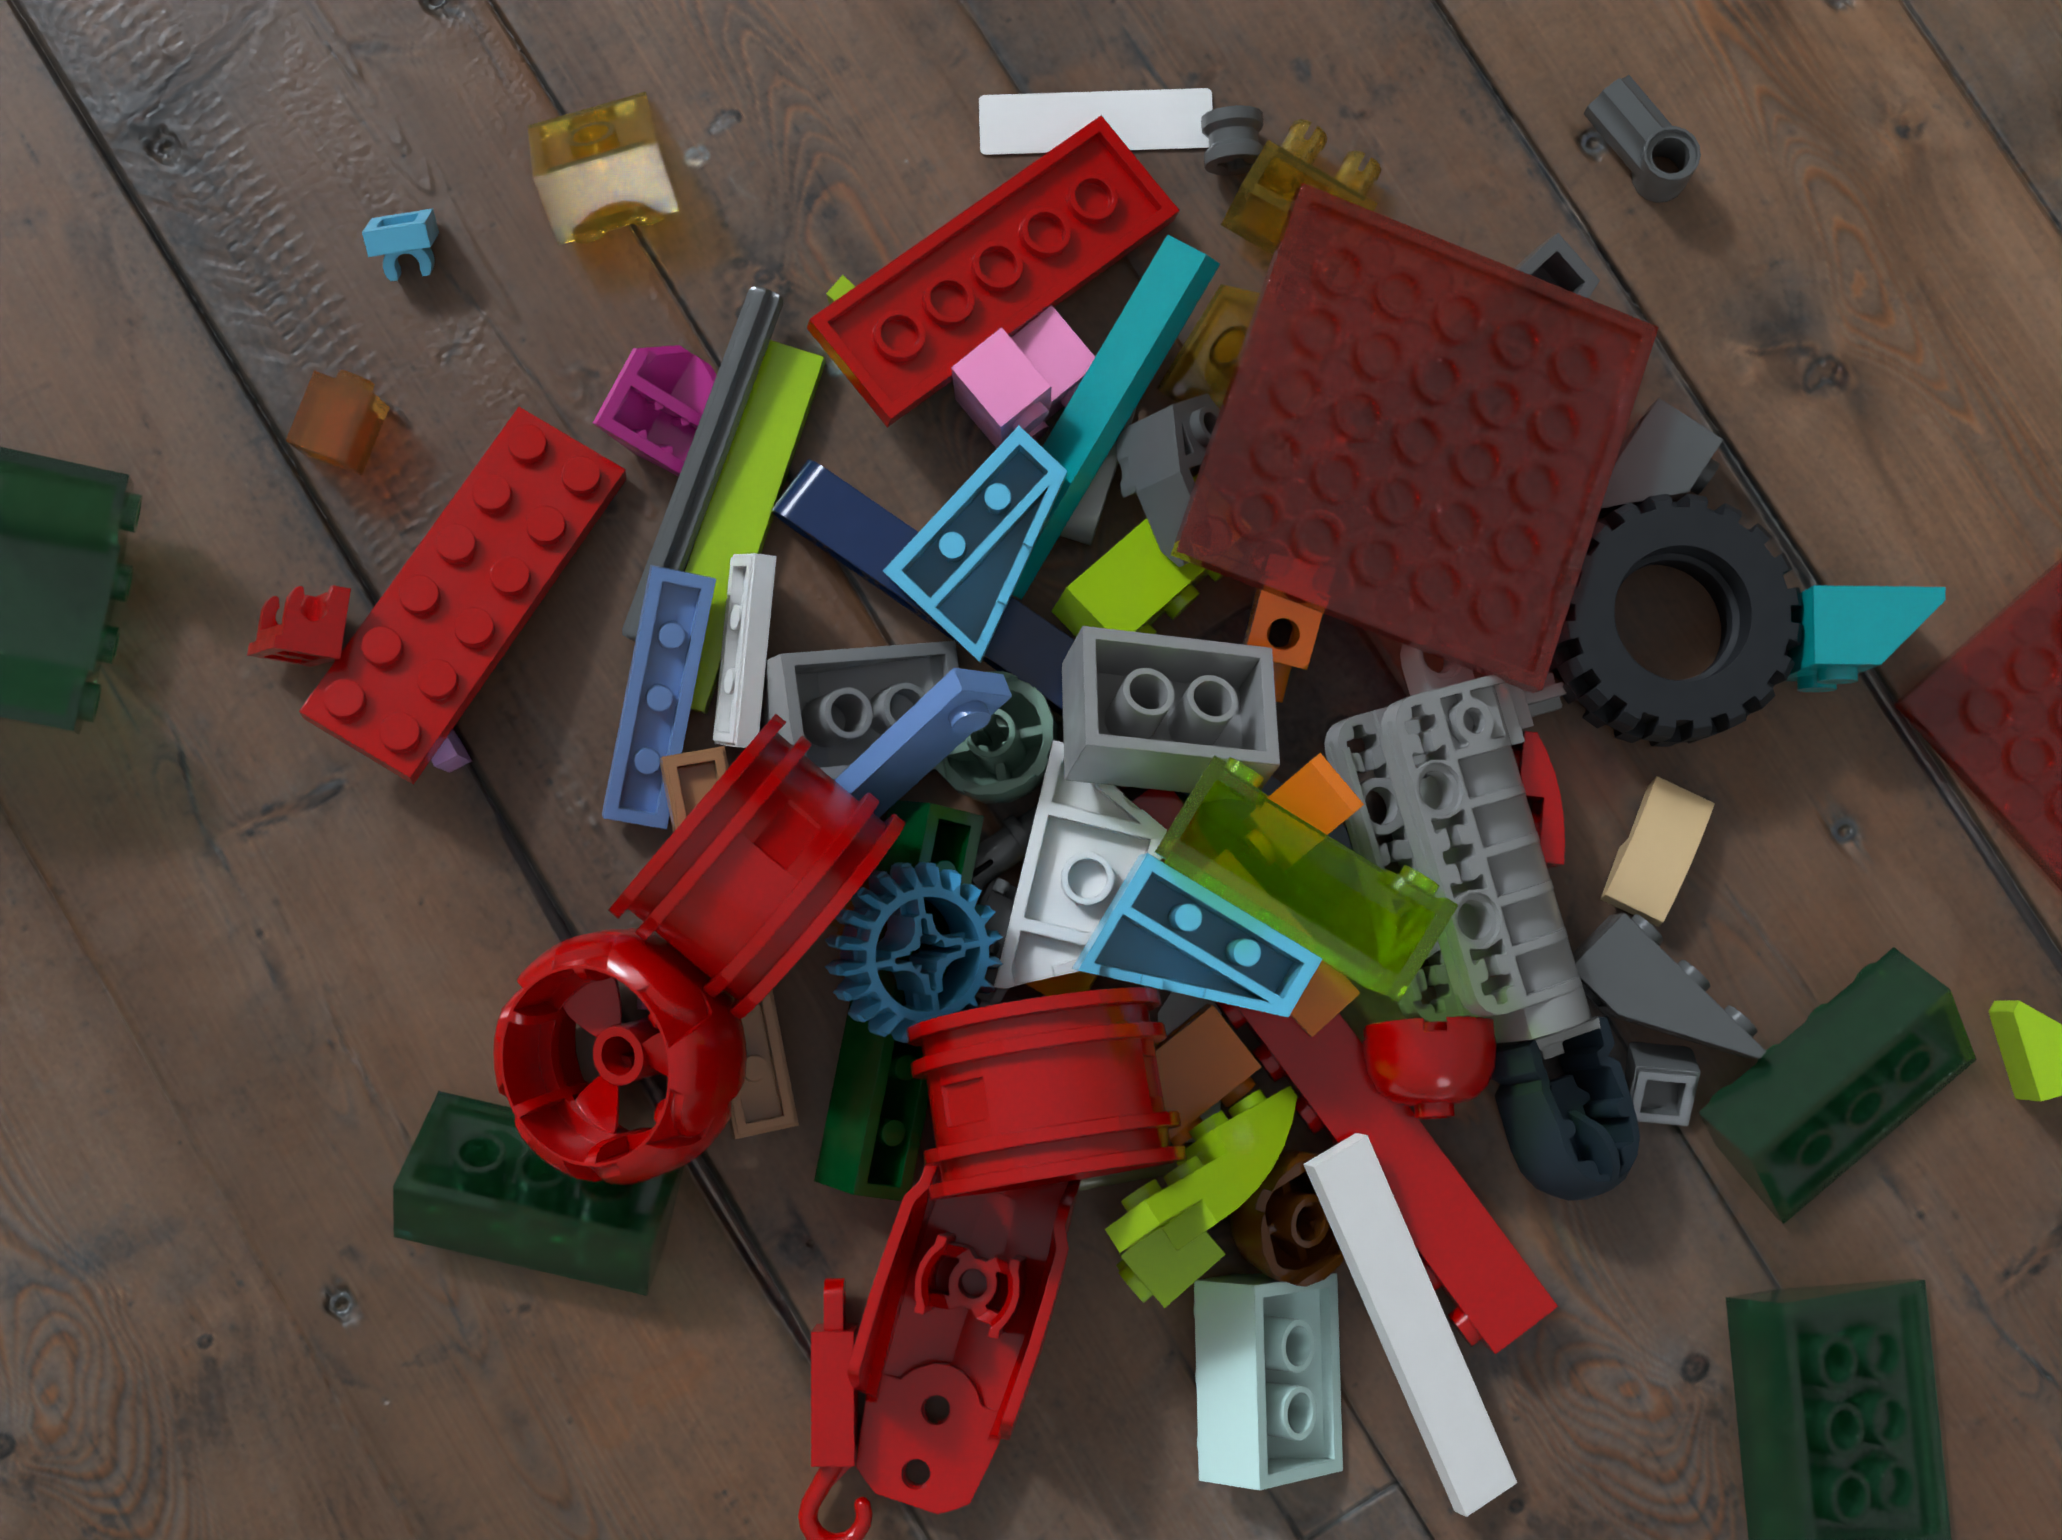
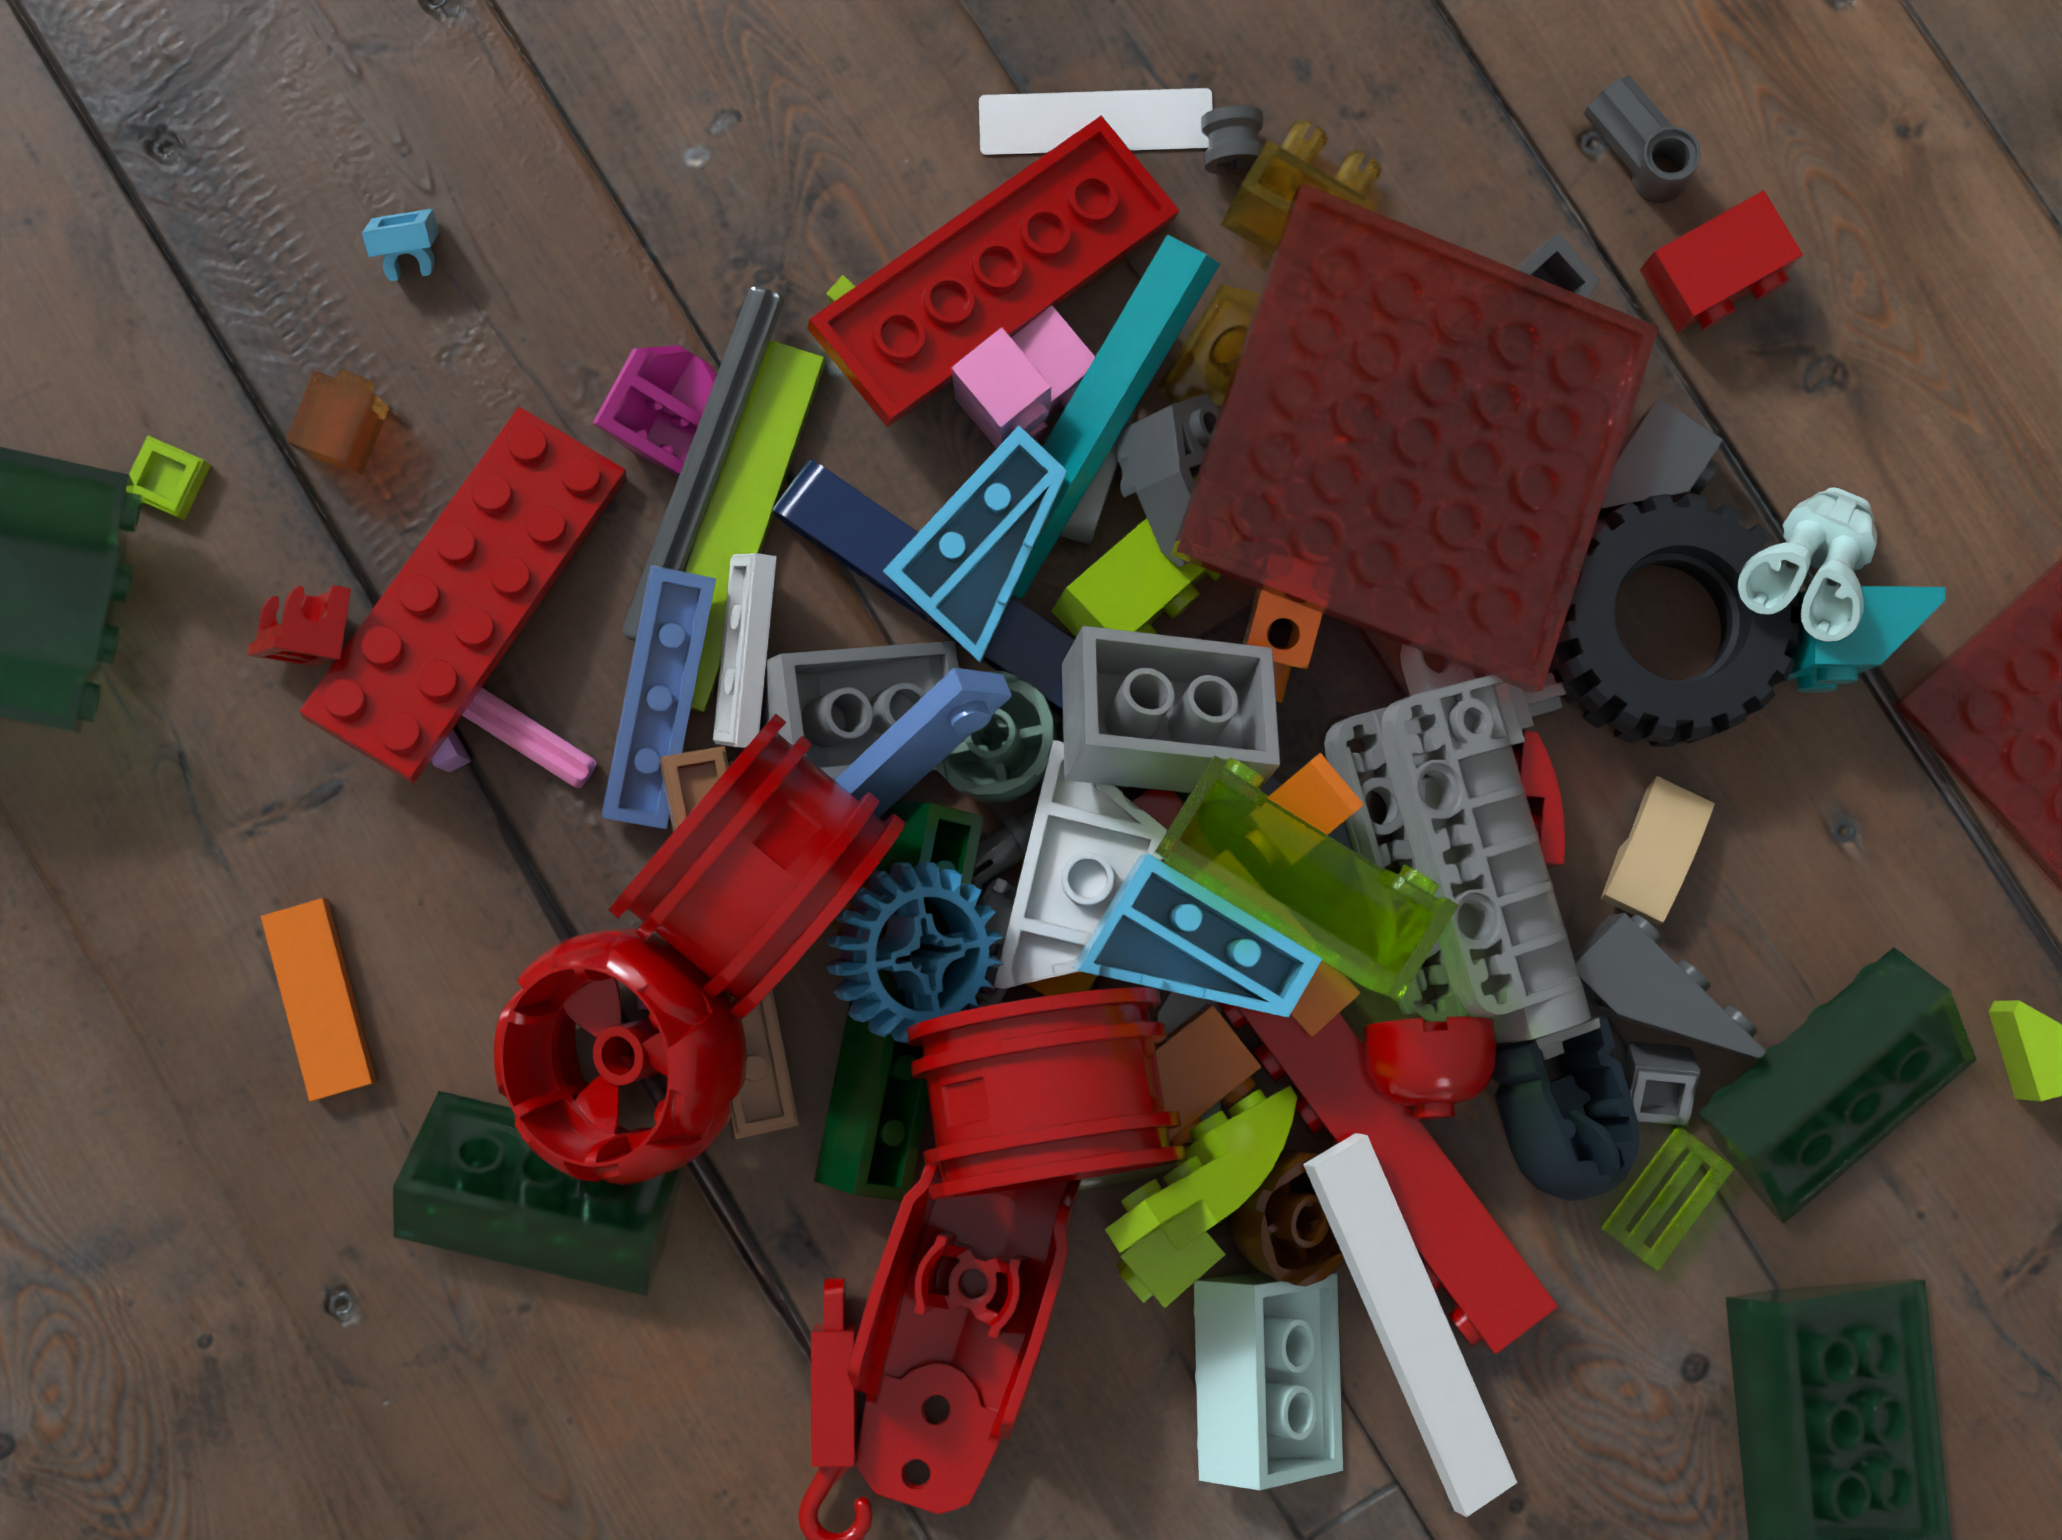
clear yellow slope [527,92,679,245] -> none
none -> lime tile [120,435,211,521]
none -> orange tile [260,898,378,1102]
none -> bright pink axle [462,687,597,788]
none -> clear neon green tile [1601,1127,1734,1271]
none -> red brick [1640,190,1803,333]
none -> light aqua piece [1738,487,1877,641]

